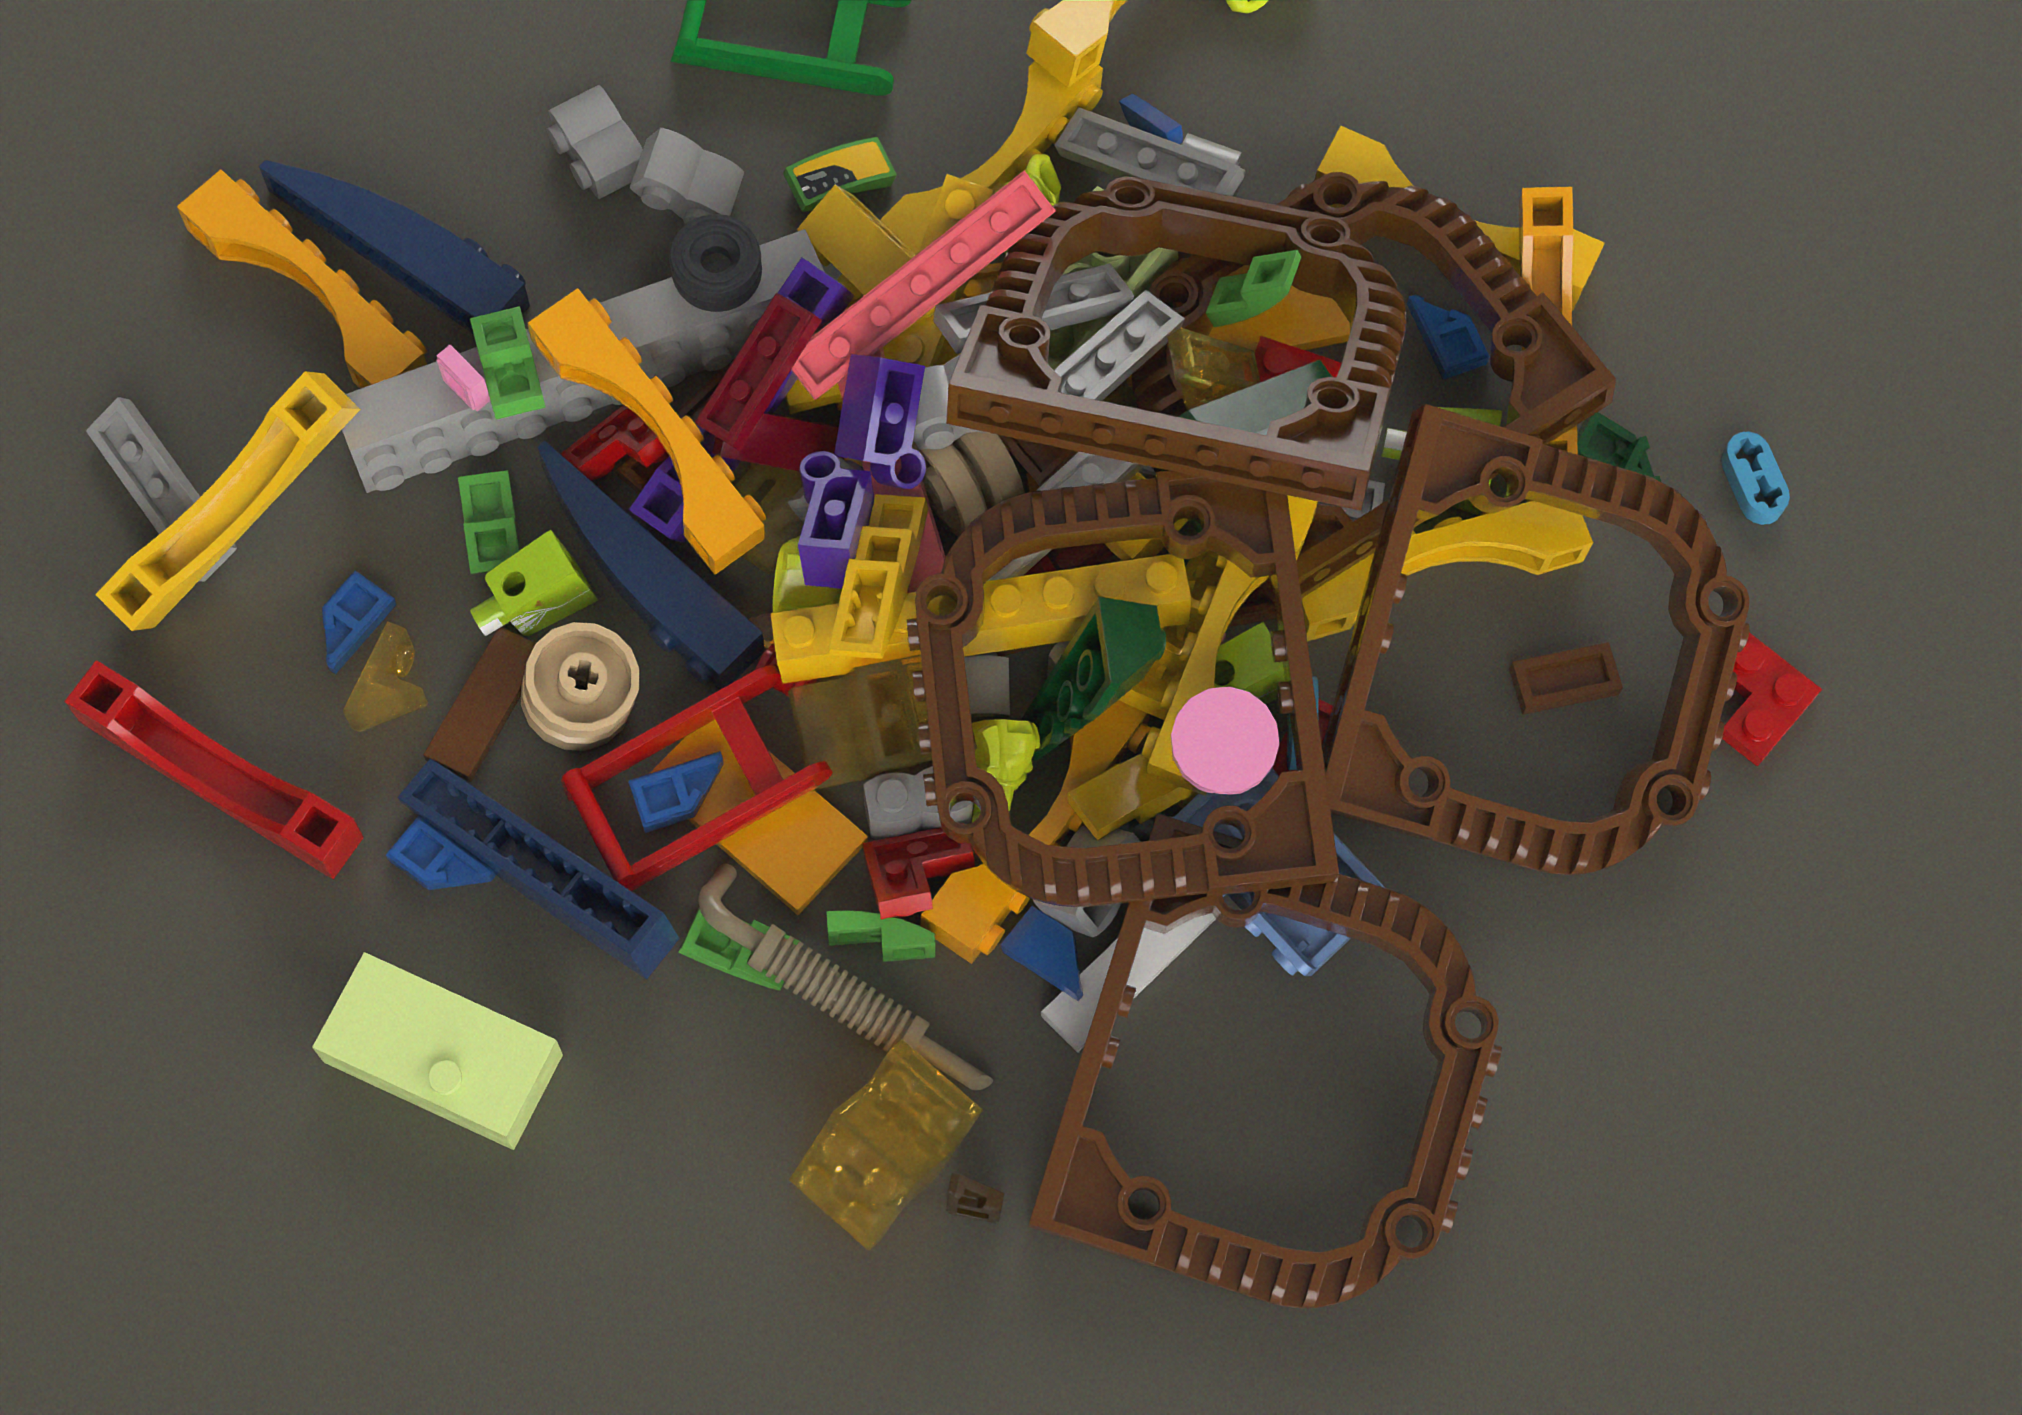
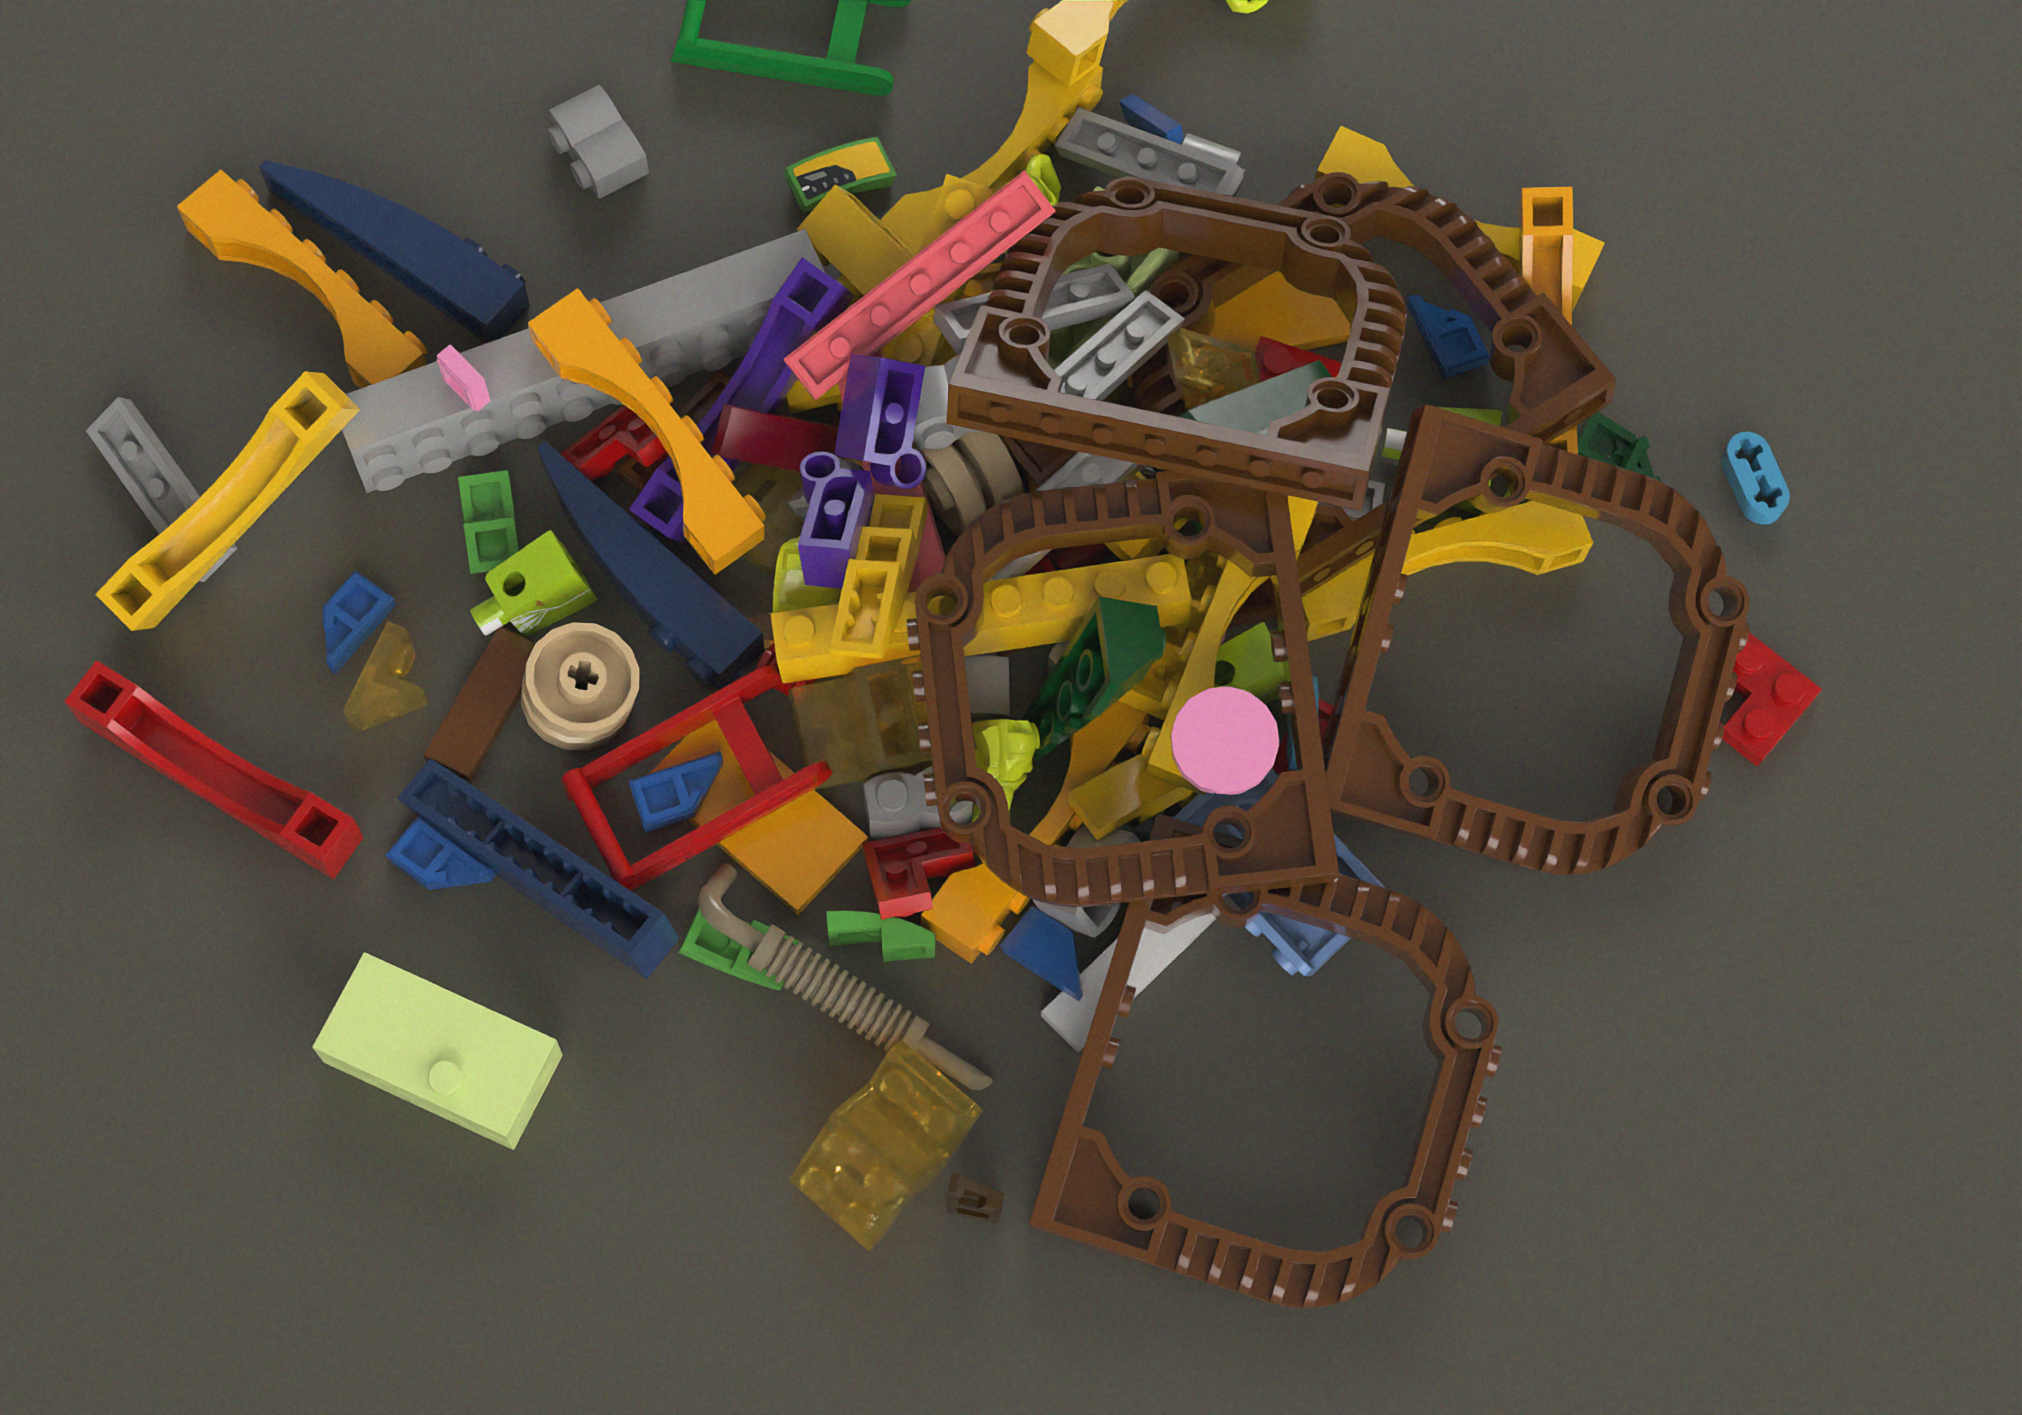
bright green slope [470,306,546,420] -> none
light grey brick [630,127,744,224] -> none
black tyre [669,214,762,312] -> none
dark red tile [694,292,822,451] -> none
bright green slope [1206,250,1301,327] -> none
reddish brown tile [1509,642,1623,715] -> none

